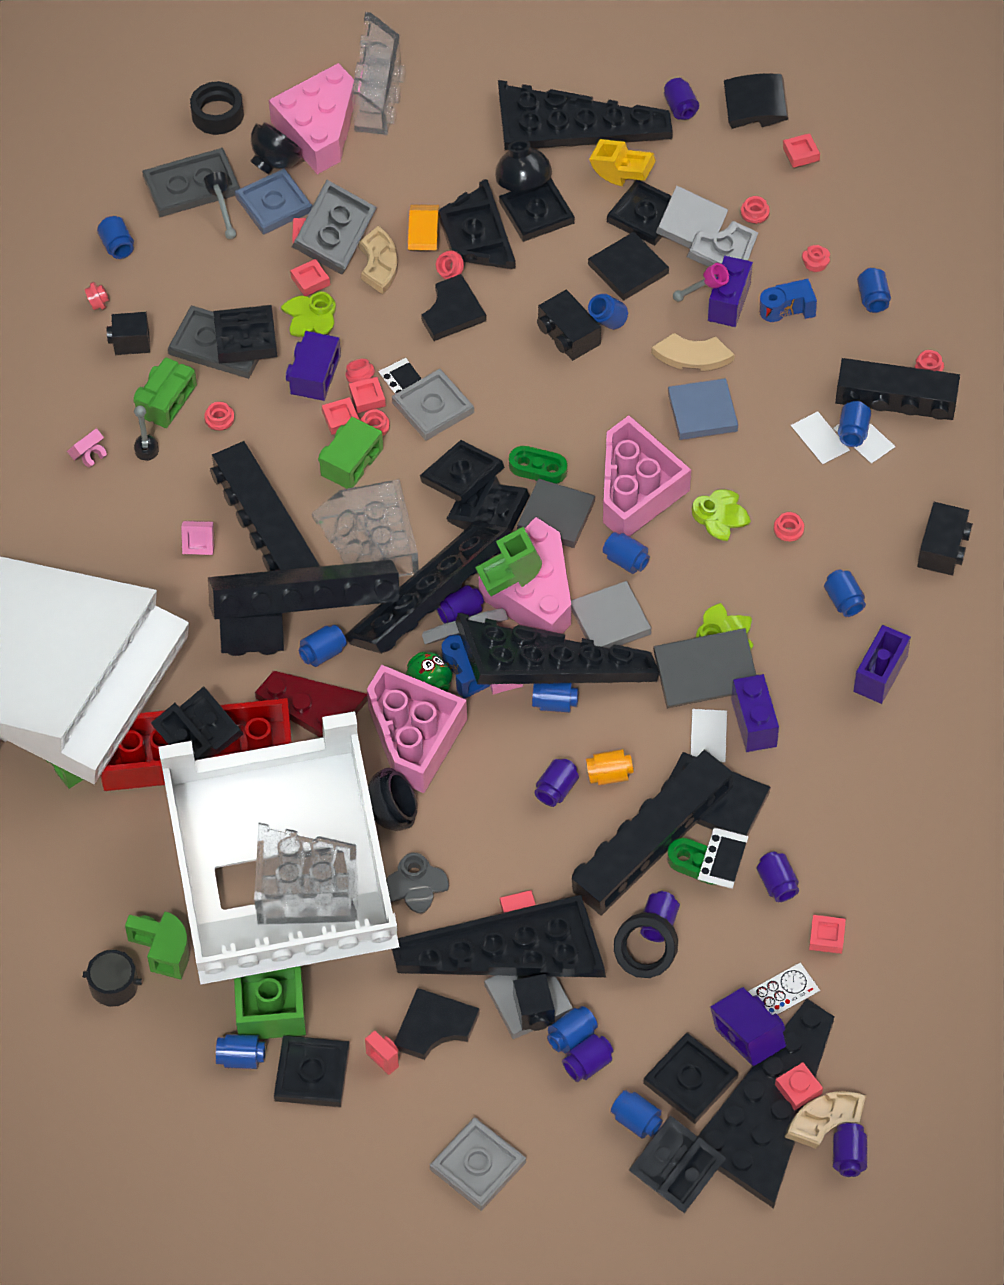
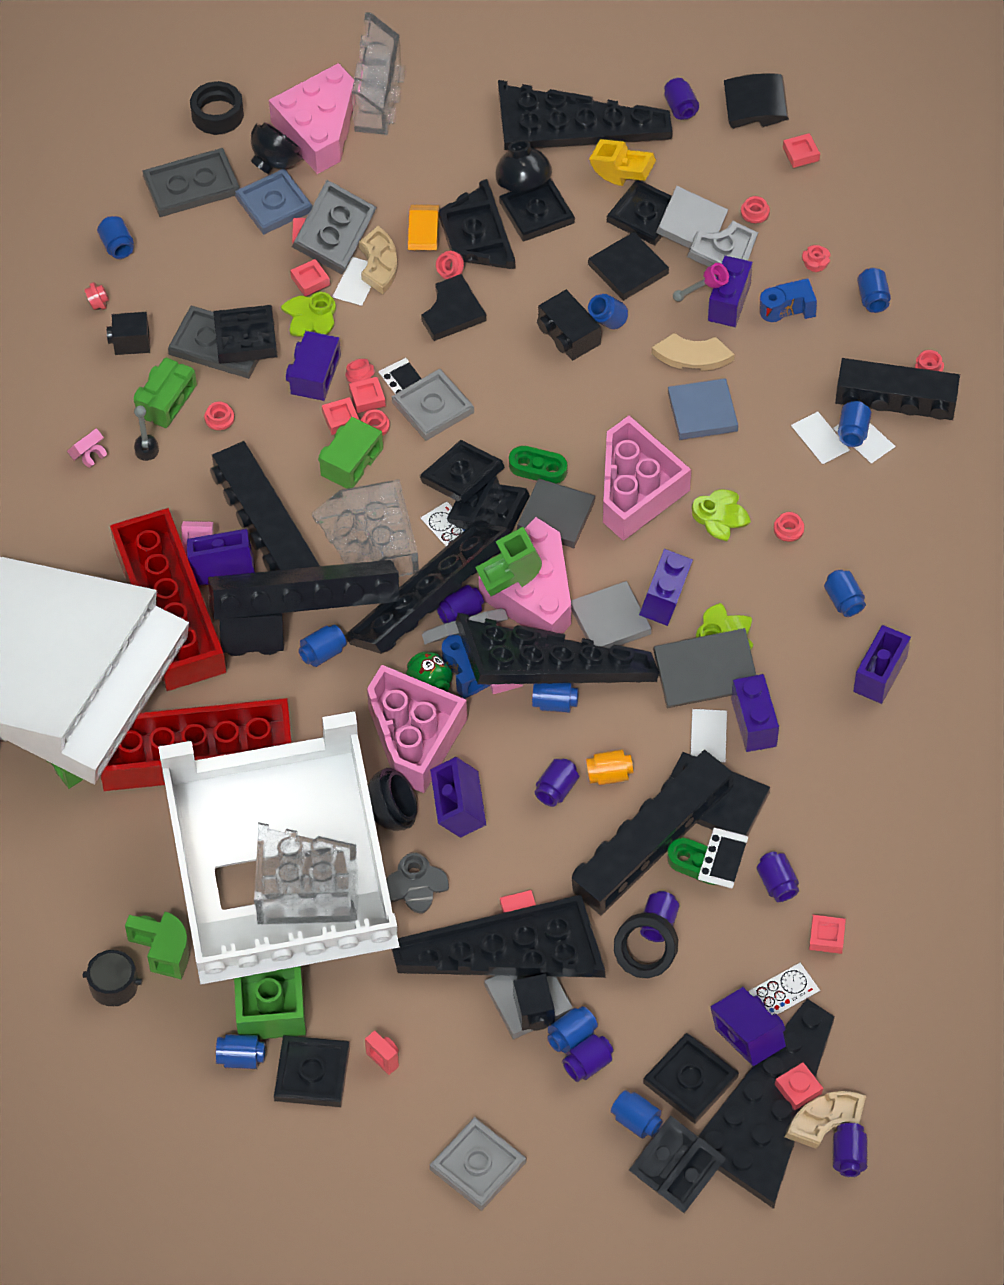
black slope [151,686,244,761] -> none
hinge [204,172,236,239] -> none
dark red wing [255,671,368,738] -> none
black tile [394,988,480,1060] -> none
blue brick [602,532,650,574] -> none
black brick [917,502,973,576] -> none
none -> red brick [110,508,226,691]
none -> dark purple brick [187,529,255,586]
none -> white sticker [332,257,371,306]
none -> white sticker [421,502,465,546]
none -> dark purple brick [430,757,486,838]
none -> dark purple brick [639,549,693,626]

